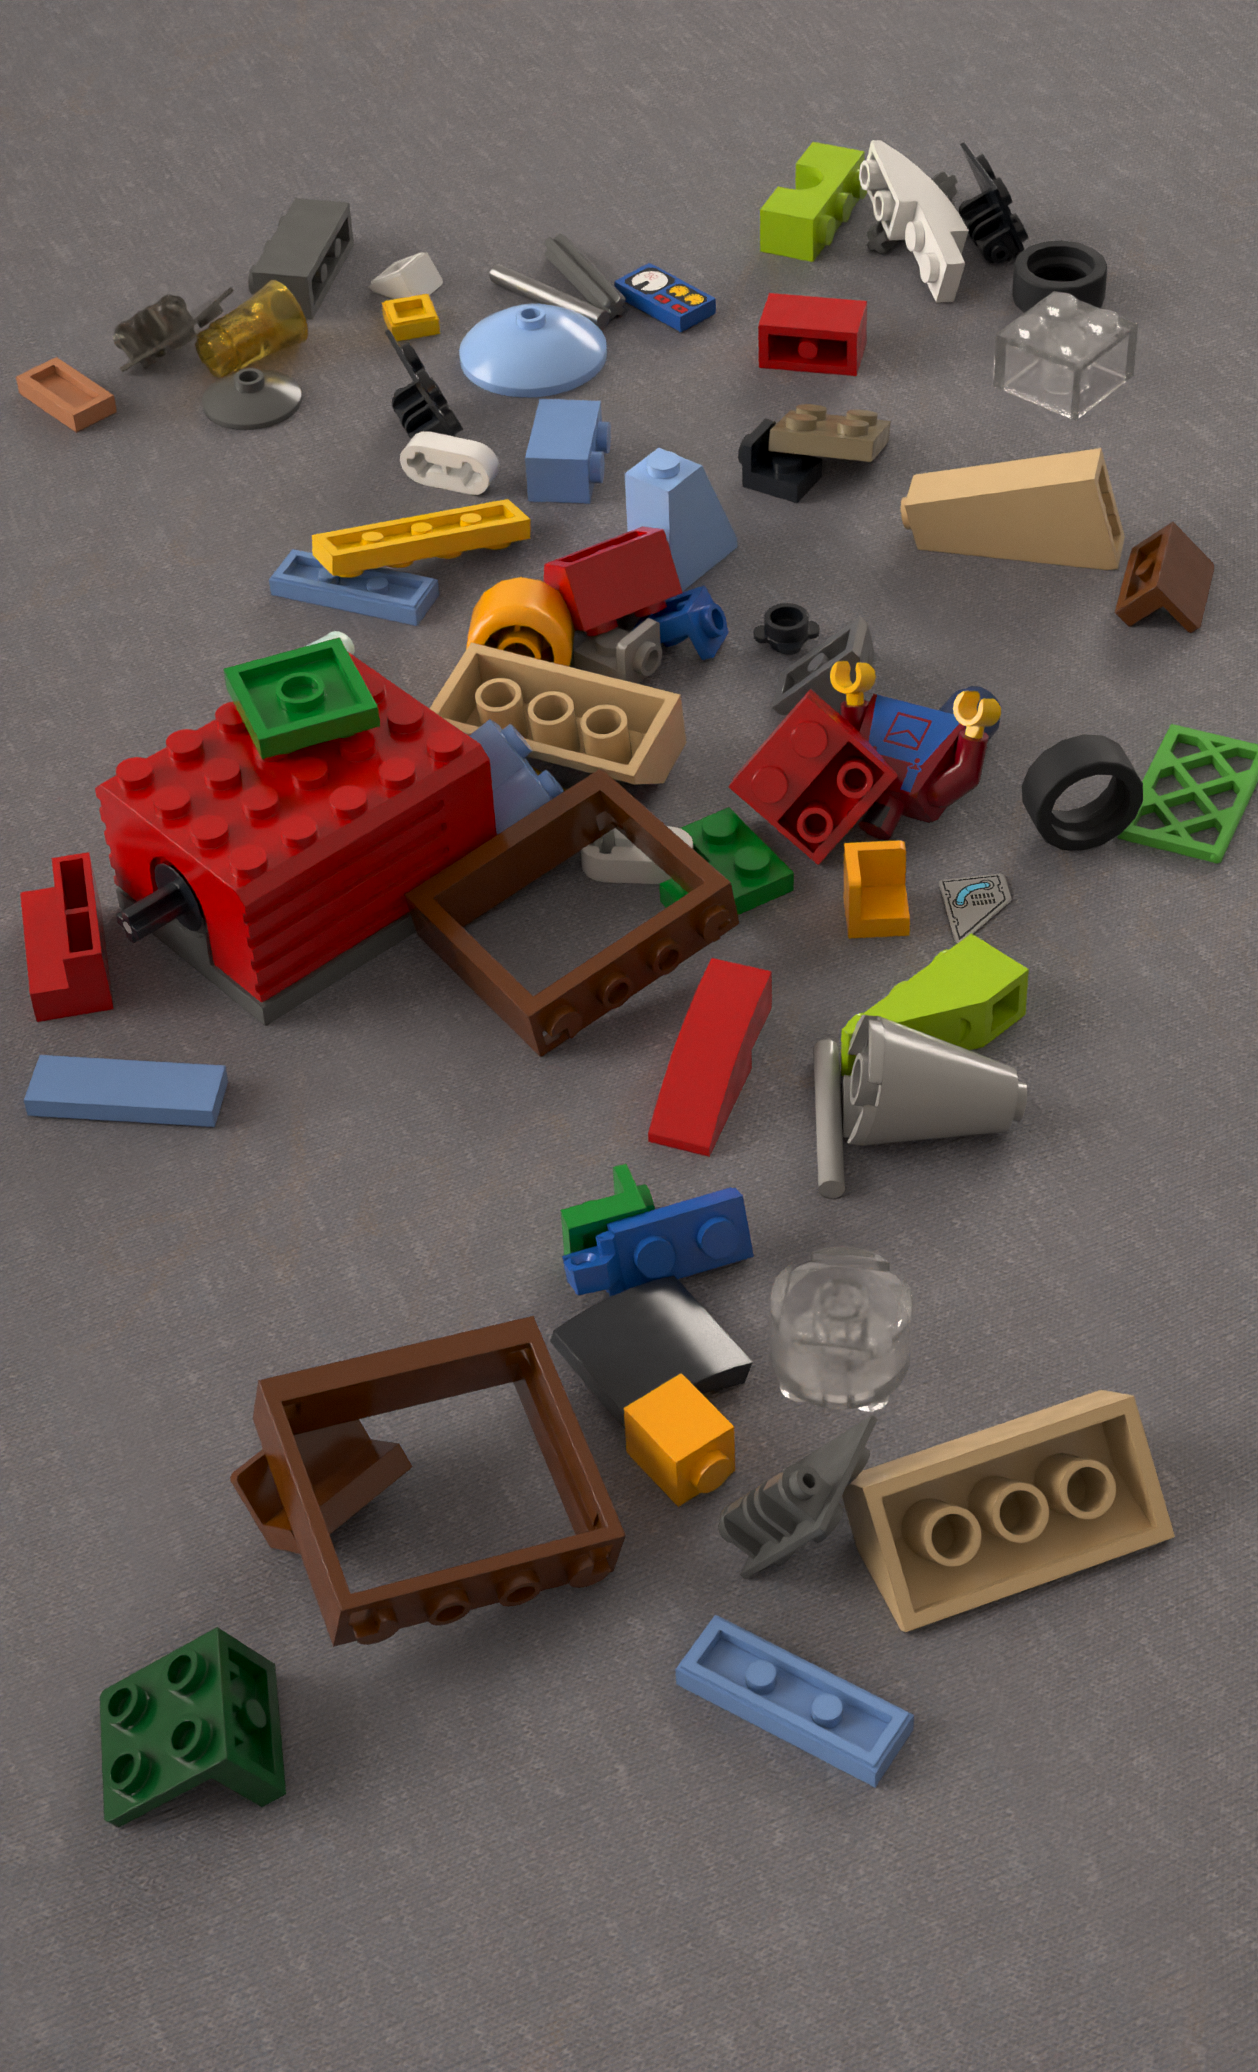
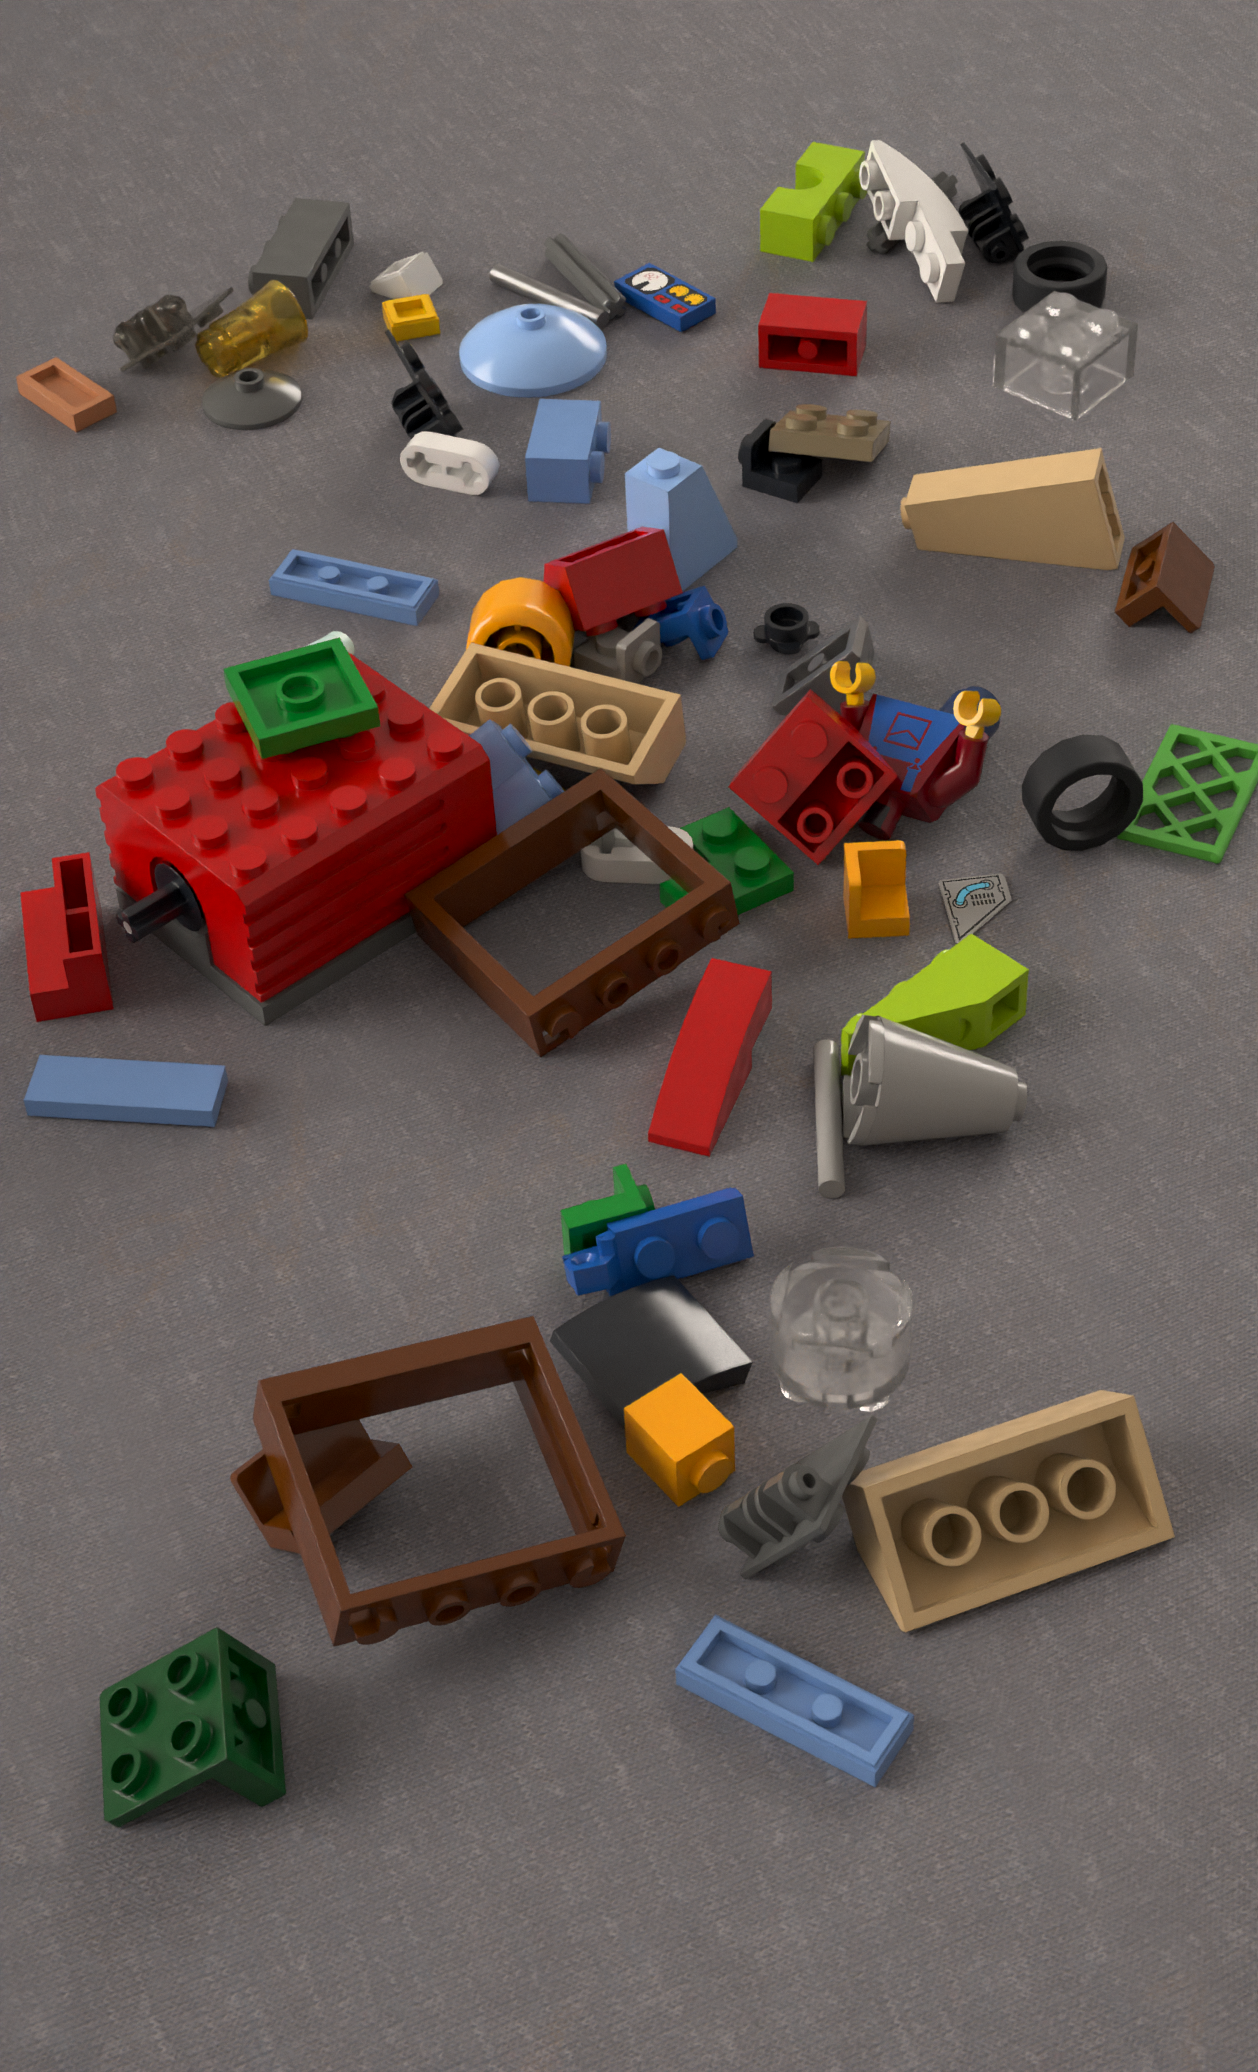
yellow plate [312,499,531,578] -> none

